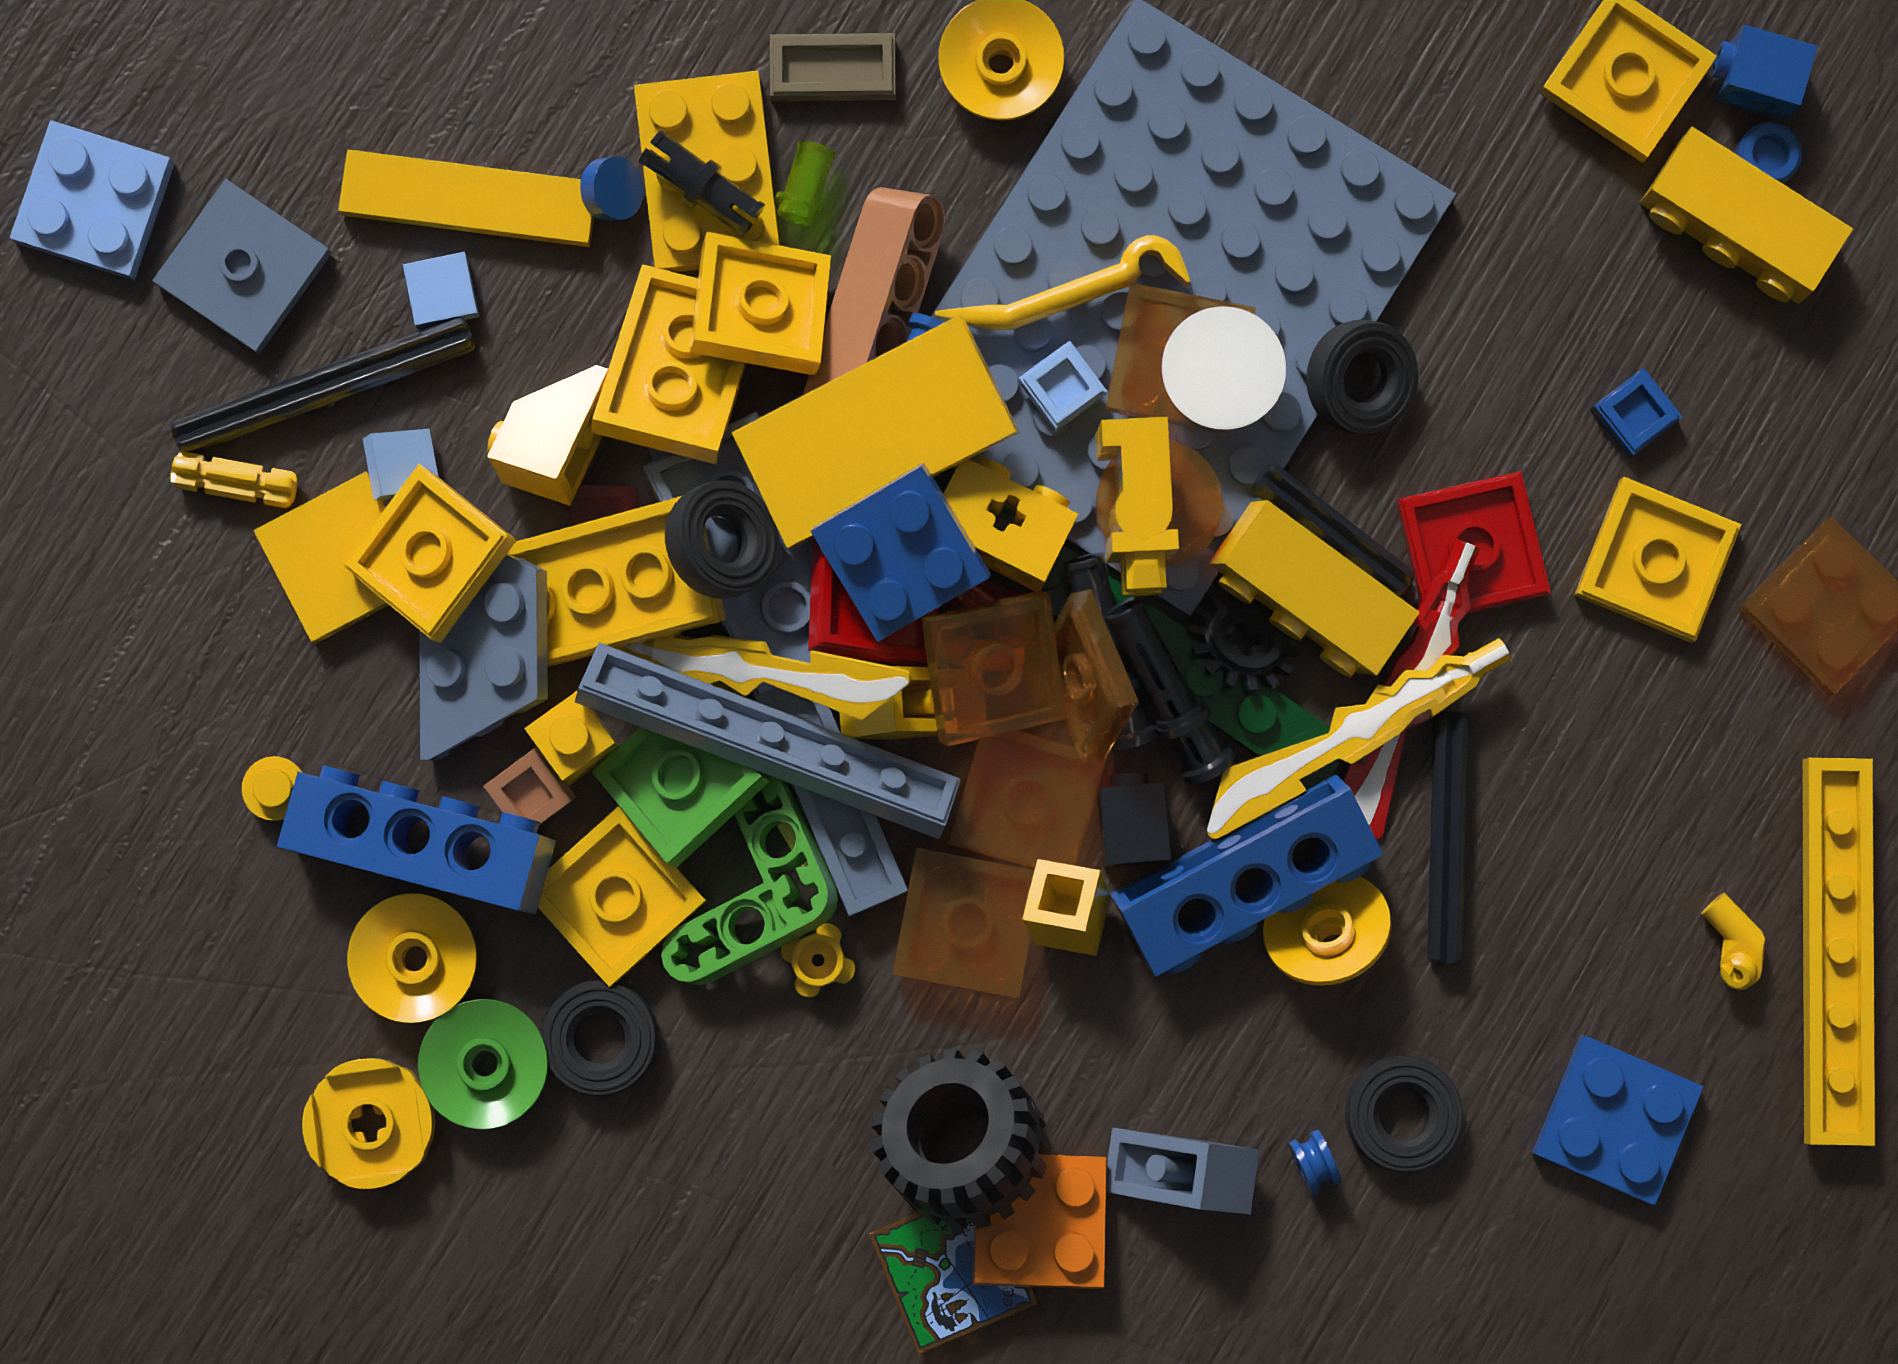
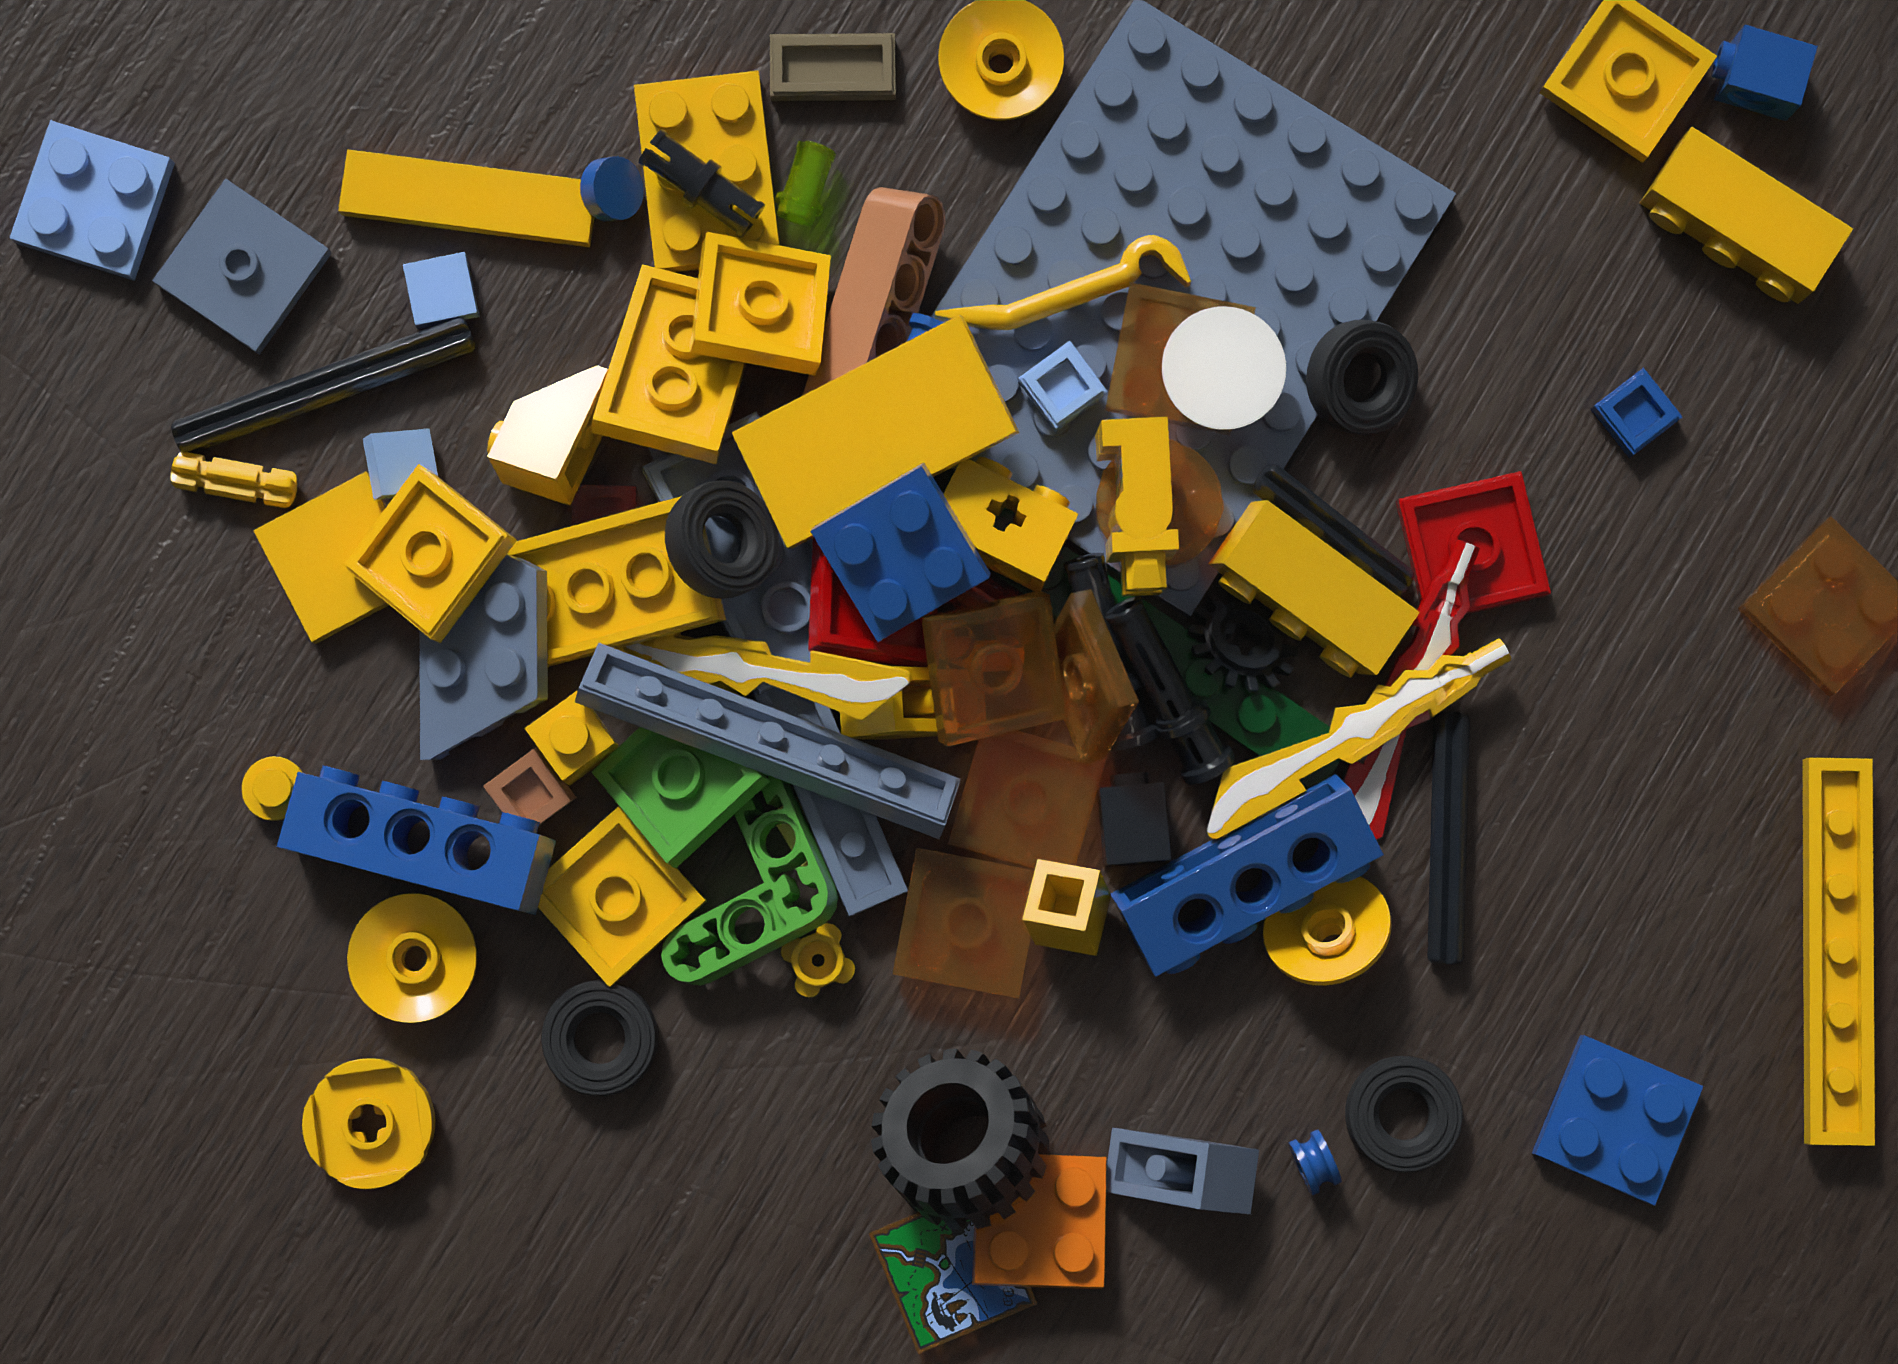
bright green dish [418,999,548,1129] -> none
yellow tile [1574,477,1742,643] -> none
yellow arm [1701,892,1765,990] -> none
blue tile [1735,123,1802,184] -> none

